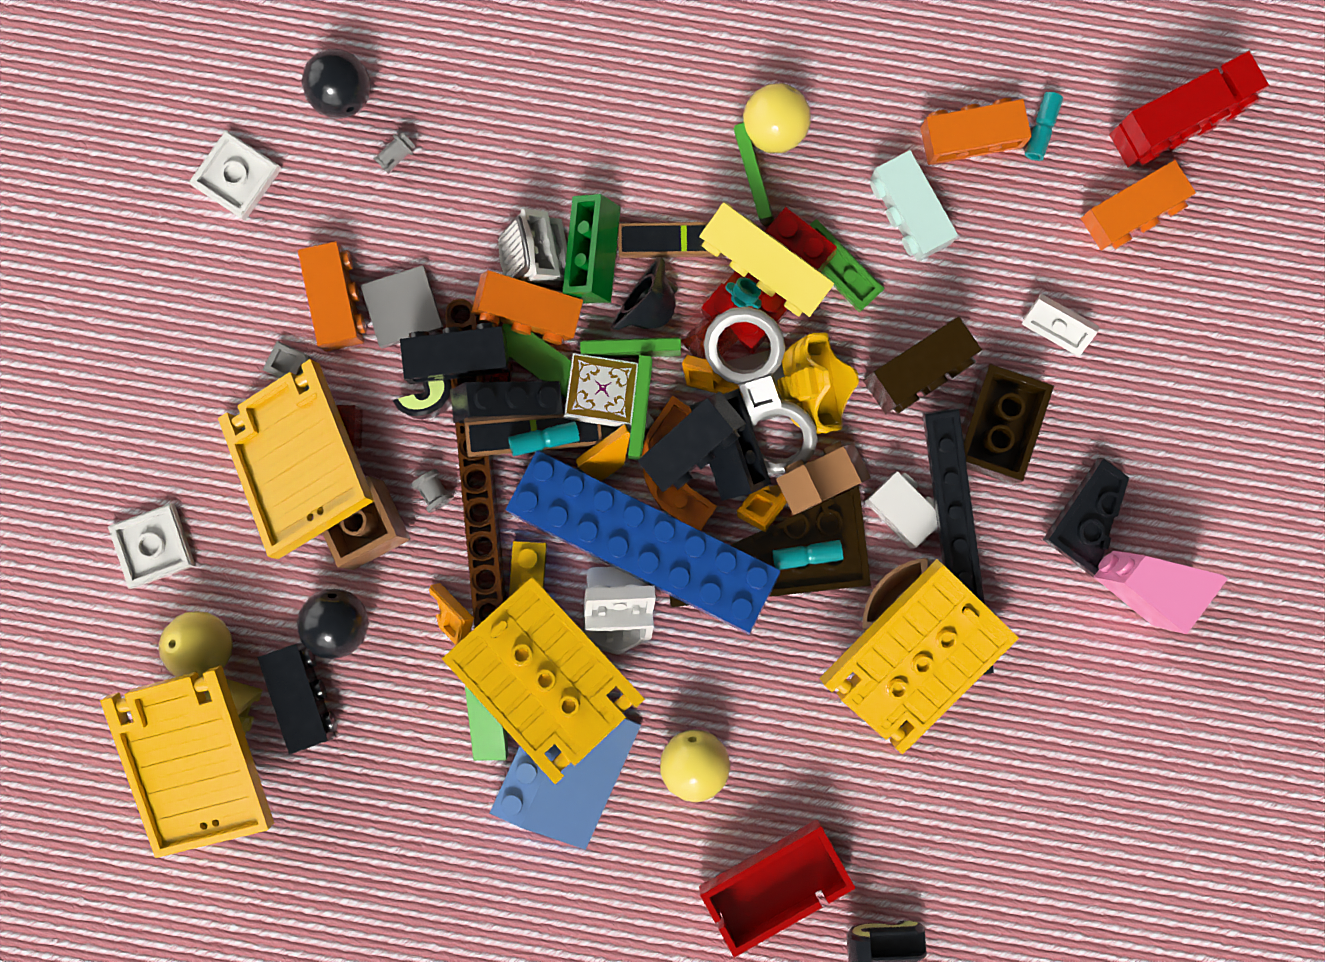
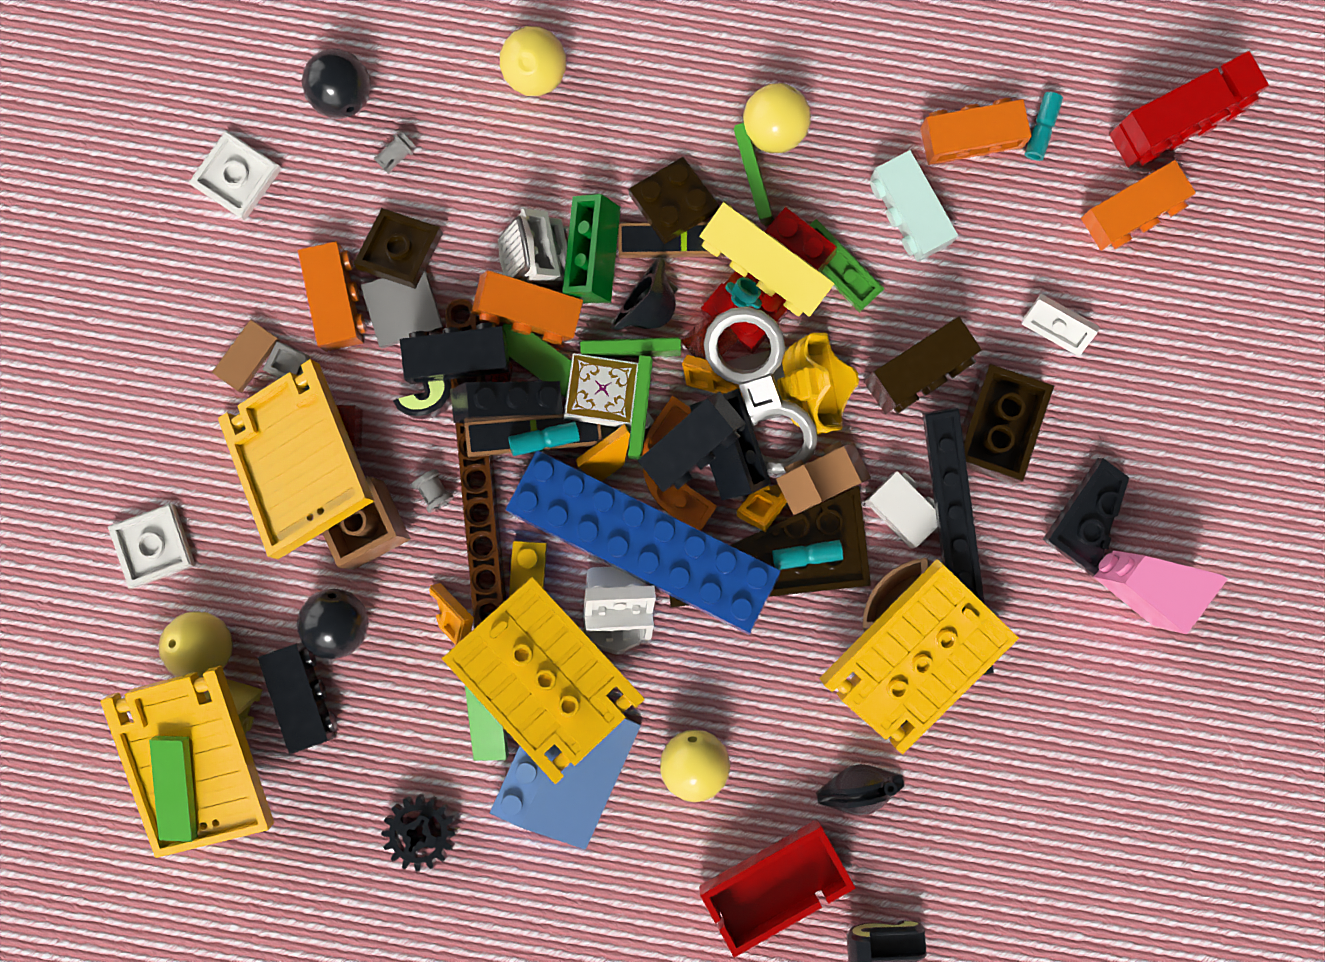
none -> bright green tile [149,736,198,842]
none -> medium nougat tile [212,319,280,393]
none -> dark brown plate [353,208,443,289]
none -> black gear [381,794,458,872]
none -> light yellow piece [500,26,566,96]
none -> dark brown plate [628,157,719,244]
none -> black hat [816,764,905,816]

